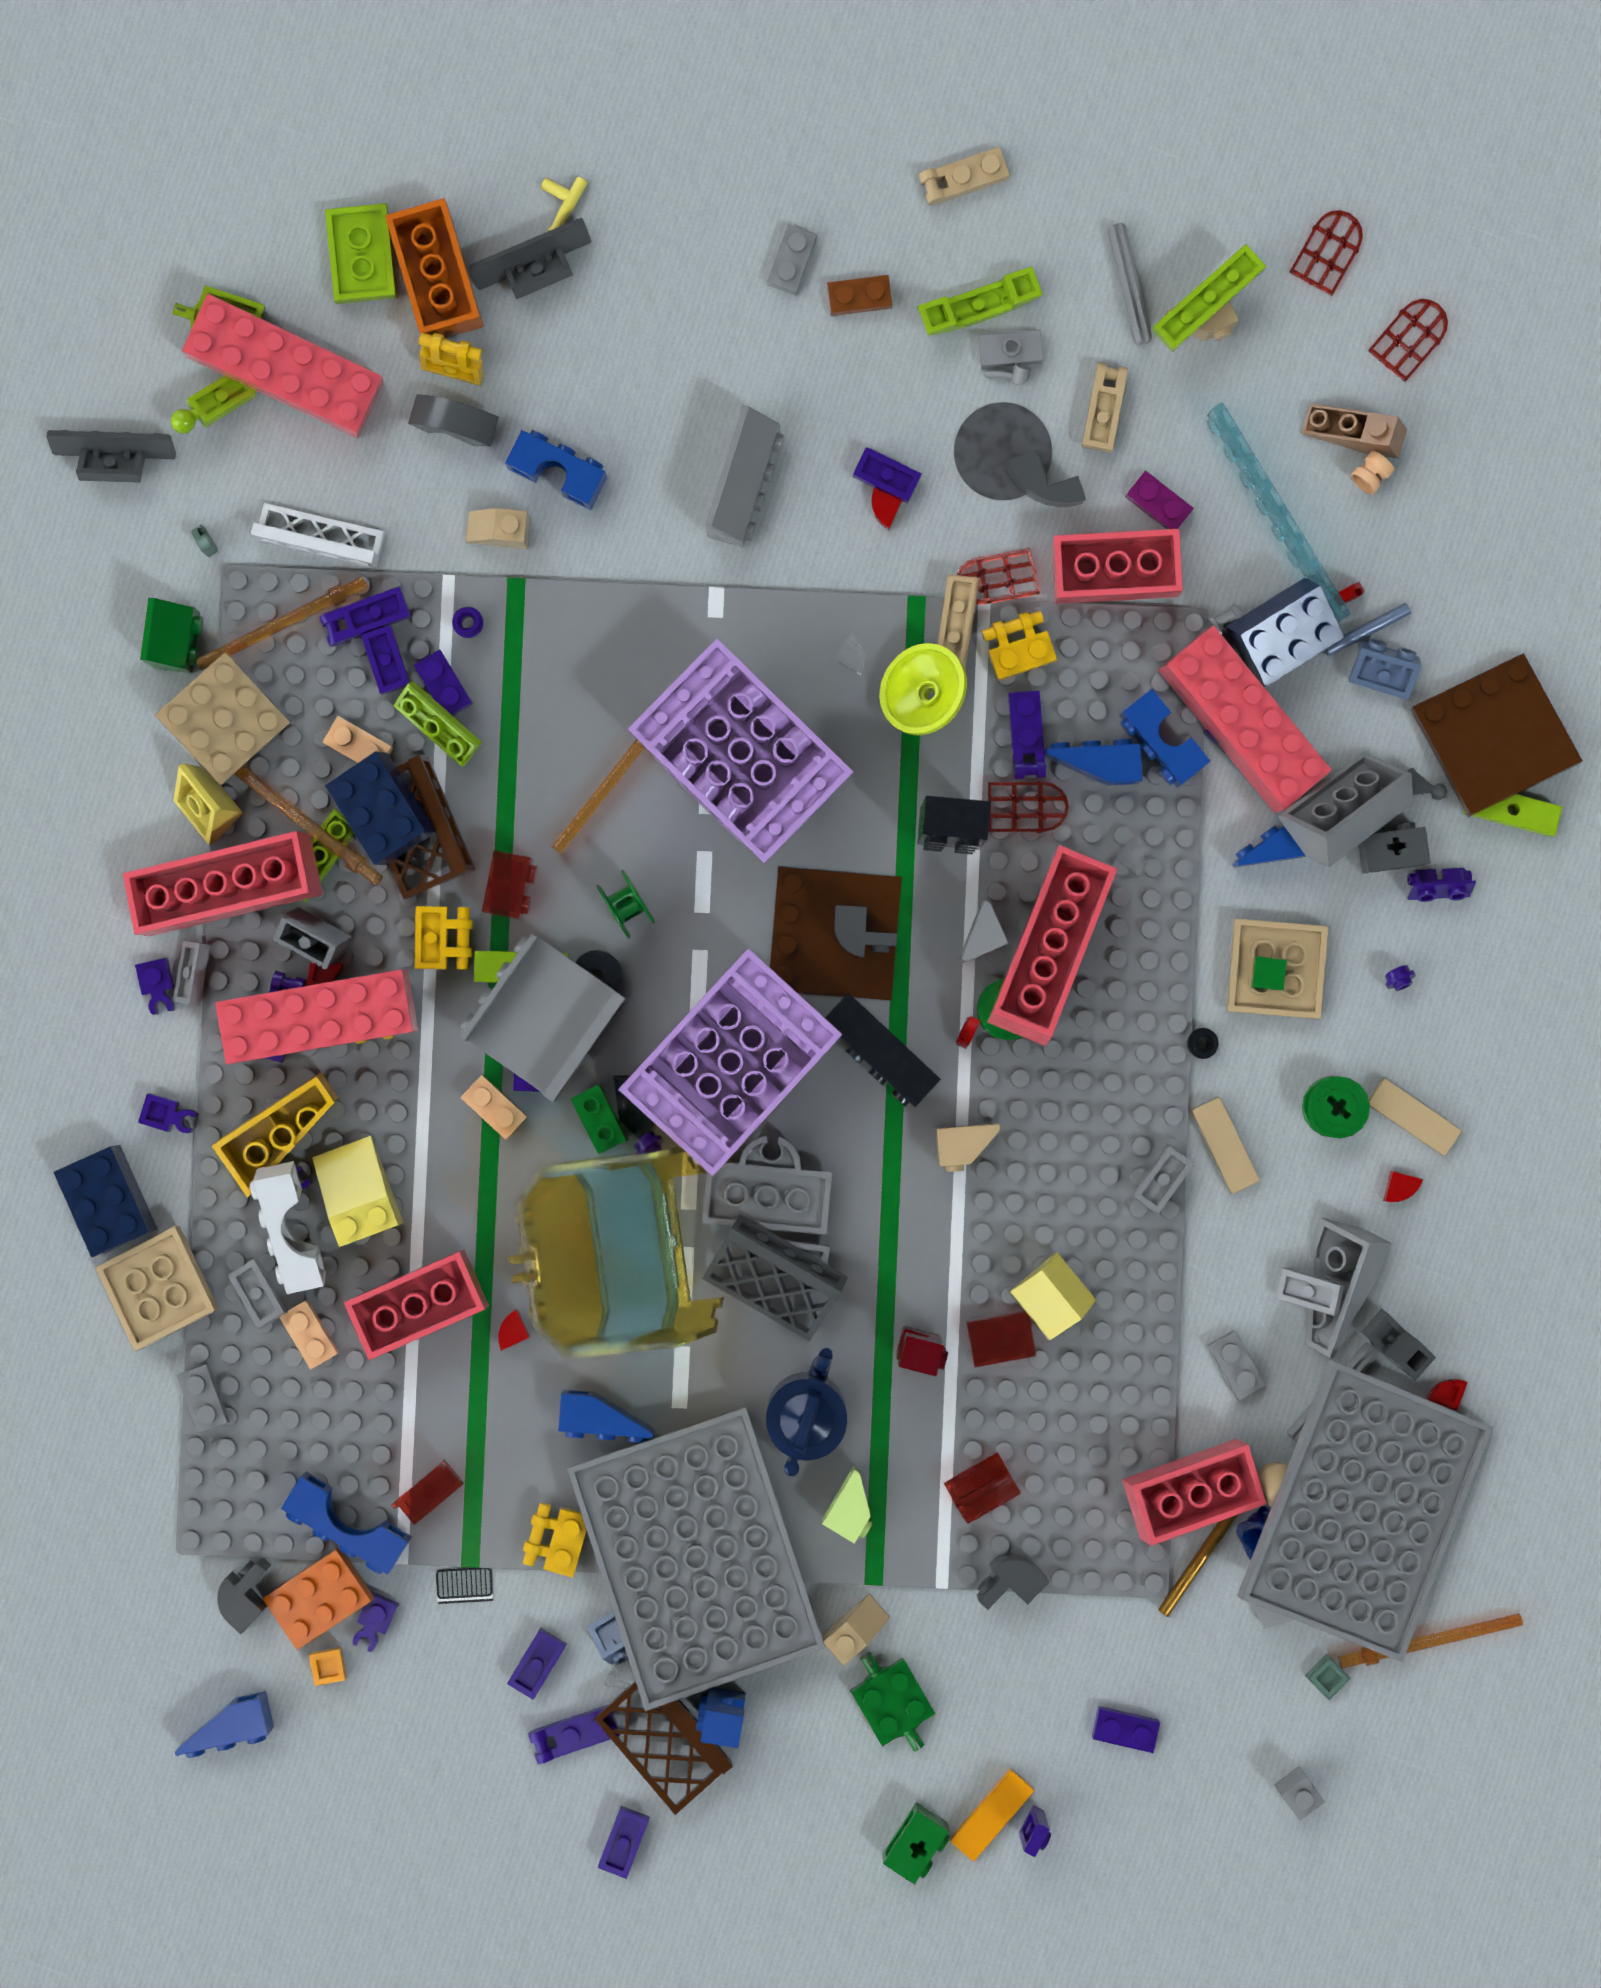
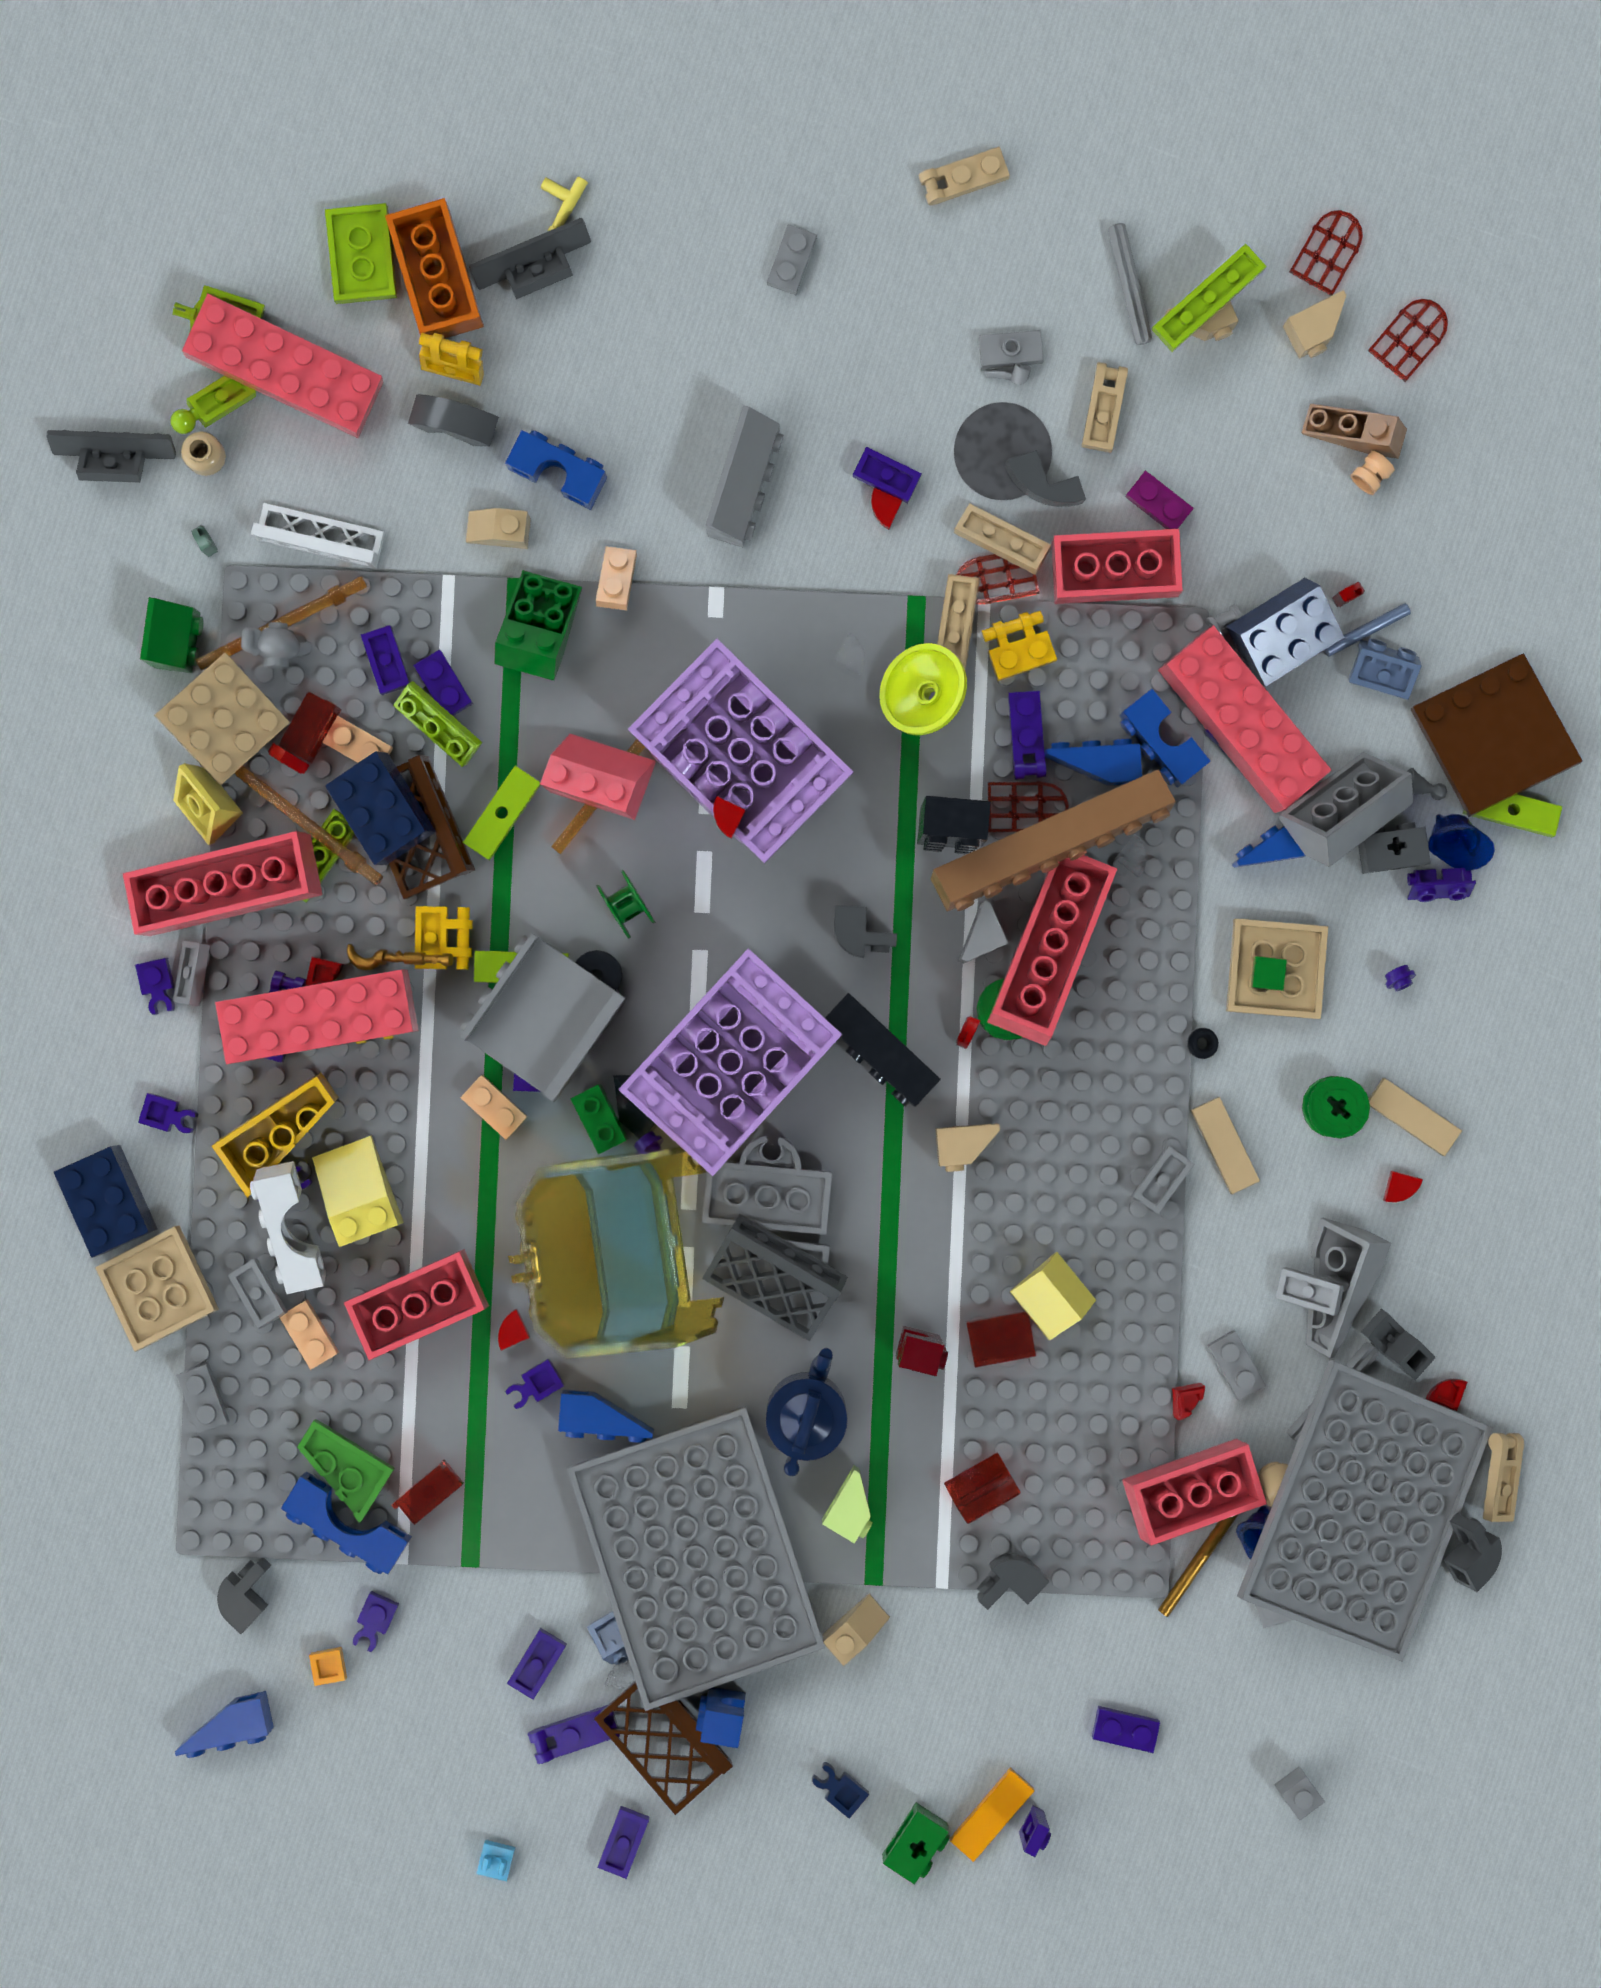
orange plate [262,1546,374,1650] -> none
dark grey brick [273,907,351,969] -> none
dark purple plate [319,586,411,647] -> none
sticker [436,1568,493,1604] -> none
dark purple plate [452,607,484,638] -> none
clear red brick [482,850,537,920] -> none
yellow plate [522,1502,587,1578] -> none
reddish brown plate [770,867,902,1000] -> none
dark orange plate [827,275,892,316] -> none
green plate [850,1652,936,1751] -> none
lime slope [917,266,1043,336] -> none
clear light blue plate [1207,402,1351,623] -> none
sand green tile [1305,1654,1351,1700] -> none
clear orange bar [1338,1613,1523,1669] -> none
none -> tan head [181,431,226,476]
none -> light grey piece [241,622,313,669]
none -> red tile [268,743,310,774]
none -> clear red panel [279,692,342,764]
none -> bright green wing [297,1419,395,1523]
none -> pearl gold piece [347,944,453,971]
none -> lime tile [463,765,541,861]
none -> medium azure tile [476,1840,515,1882]
none -> green slope [494,570,582,681]
none -> dark purple plate [505,1358,565,1409]
none -> coral slope [540,734,656,820]
none -> light nougat plate [596,546,637,611]
none -> red tile [713,796,746,839]
none -> dark blue plate [812,1762,869,1819]
none -> medium nougat brick [930,769,1176,912]
none -> tan plate [954,503,1051,575]
none -> red tile [1172,1383,1205,1421]
none -> tan slope [1283,290,1347,359]
none -> clear blue piece [1428,814,1495,870]
none -> dark grey brick [1444,1513,1502,1592]
none -> tan plate [1483,1433,1524,1522]

